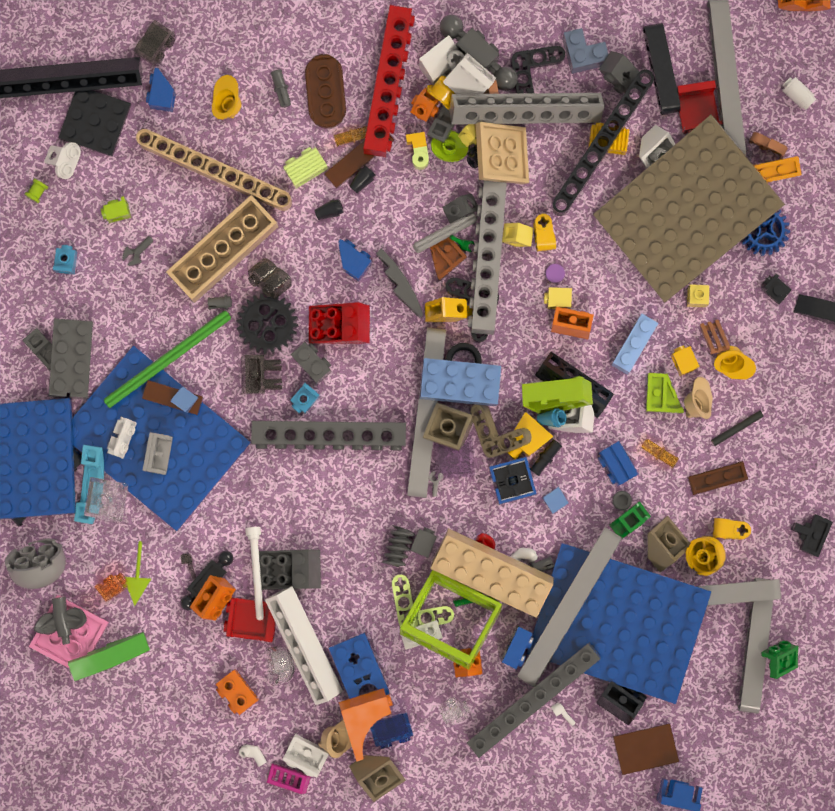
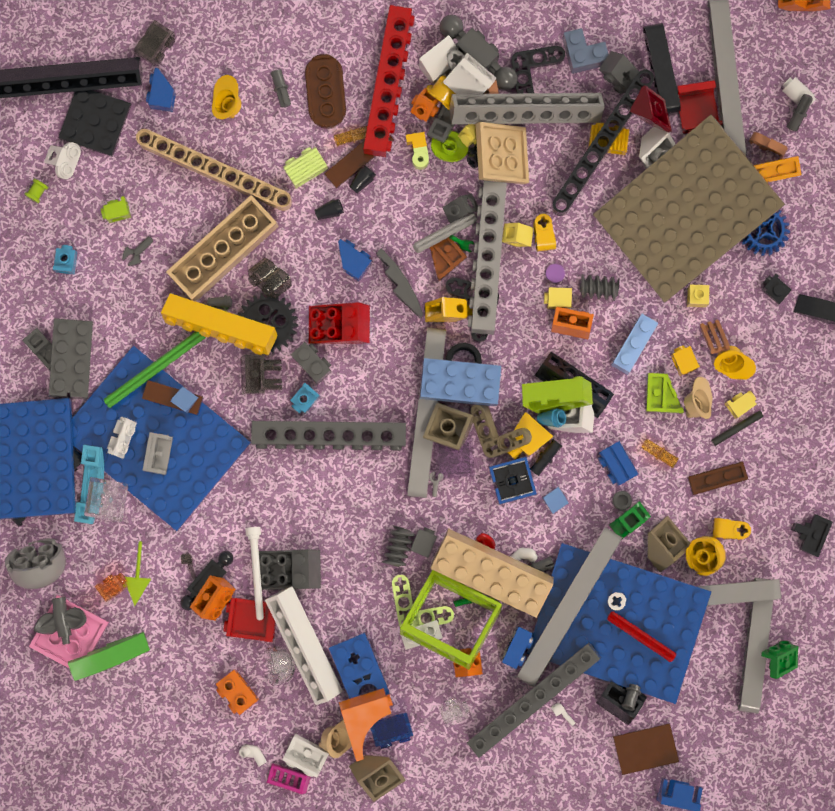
none -> yellow brick [161,293,278,356]
none -> dark grey piece [579,274,620,301]
none -> red axle [607,611,676,662]
none -> white bush [608,592,626,610]
none -> dark grey pin [622,684,641,711]
none -> dark red slope [630,85,672,133]
none -> light yellow brick [725,391,757,419]
none -> dark grey axle [787,94,813,132]

